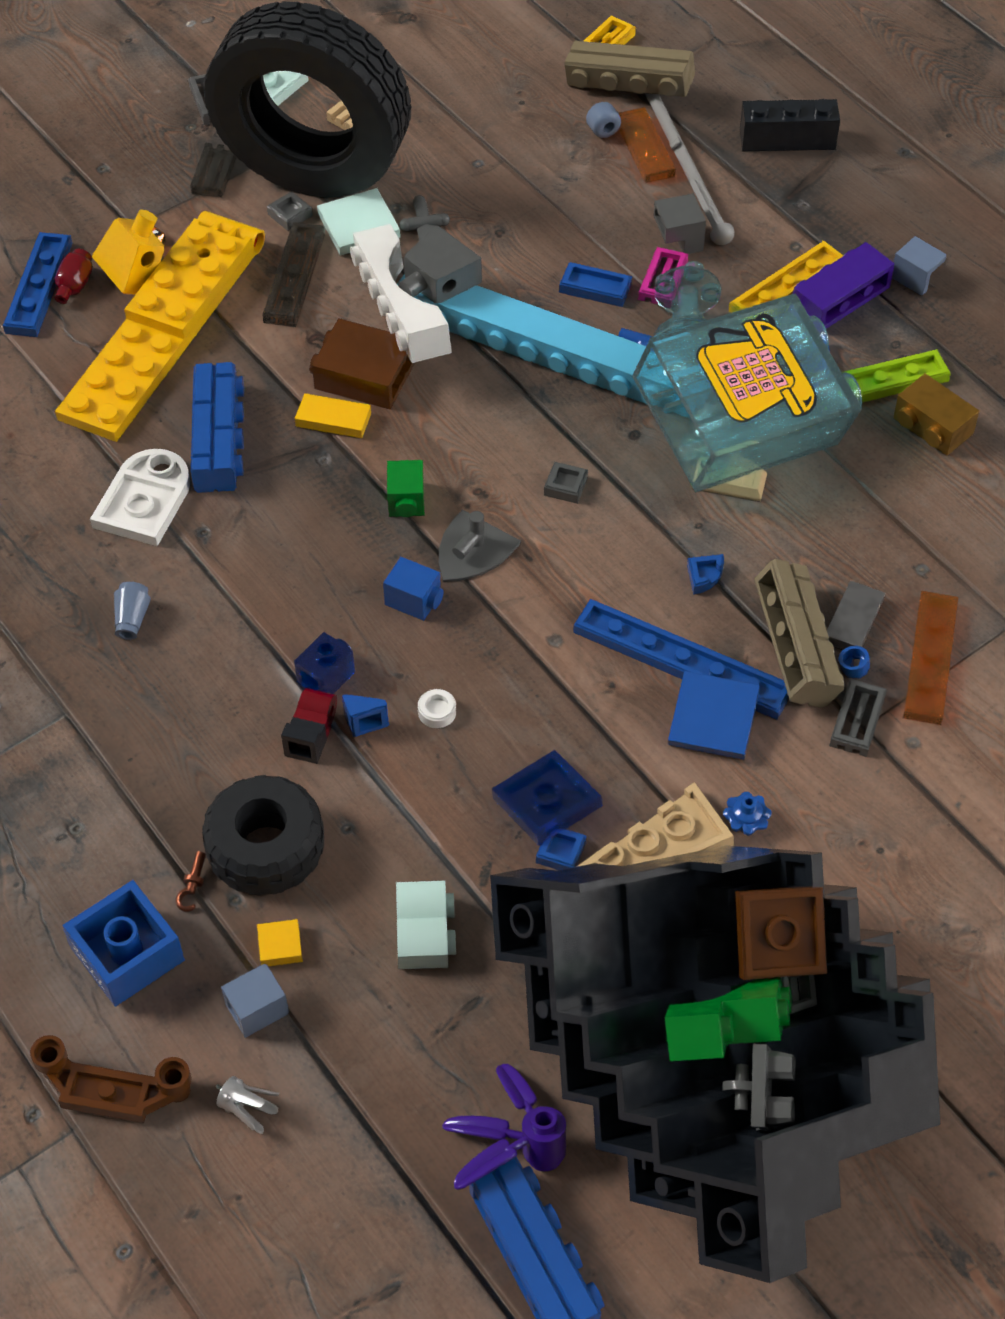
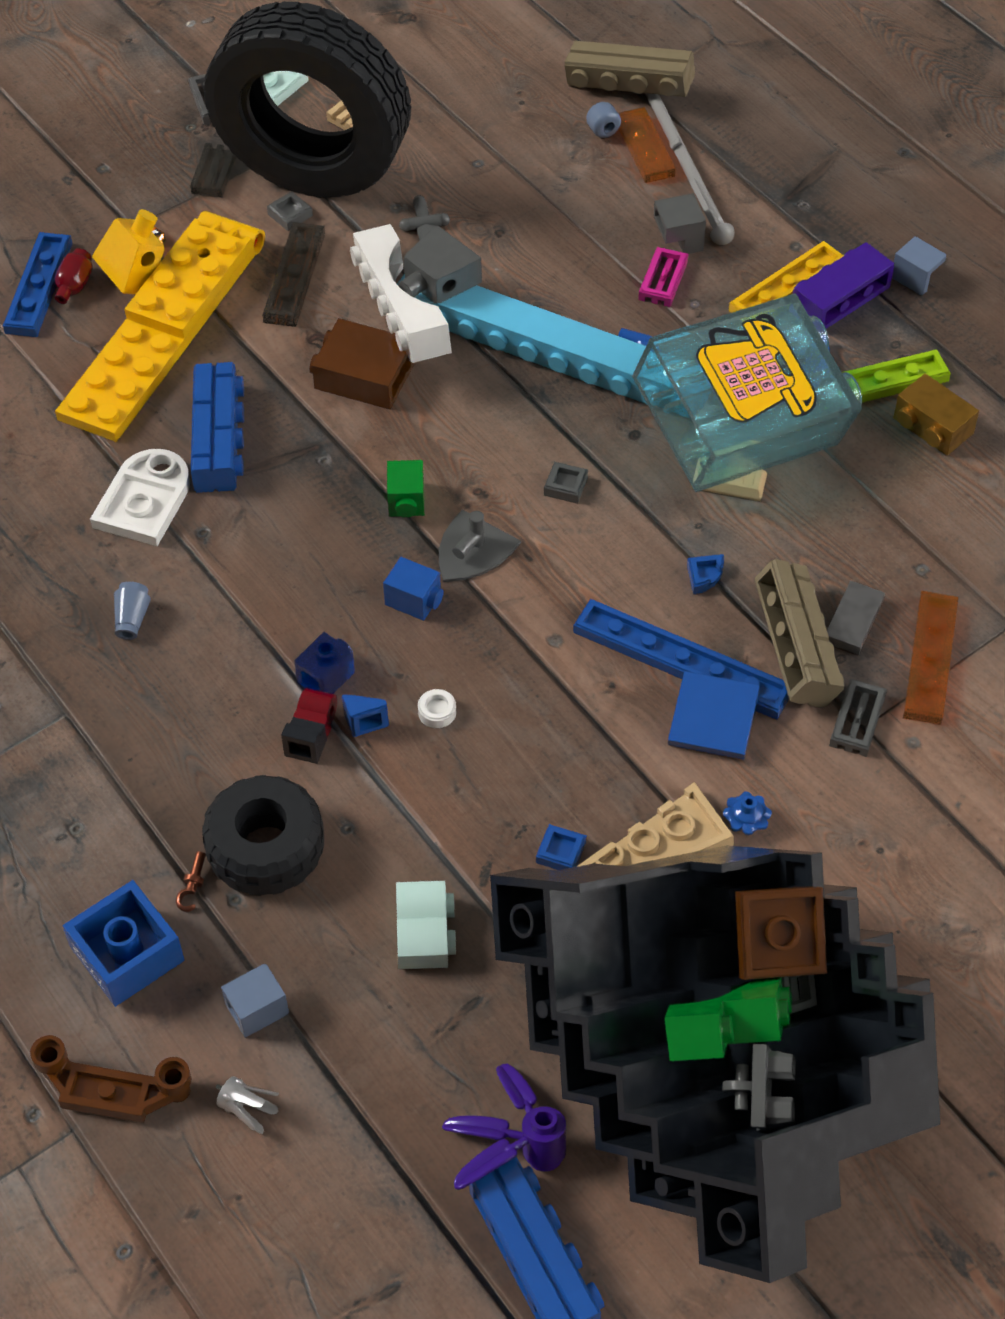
yellow tile [257,919,303,967] -> none
yellow tile [295,393,372,438] -> none
light aqua tile [317,188,401,256] -> none
clear blue tile [492,750,603,846] -> none
blue tile [559,262,632,307] -> none
yellow tile [584,15,636,45] -> none
clear light blue piece [653,261,722,365] -> none
black brick [740,99,840,152] -> none
blue hinge [839,646,870,679] -> none

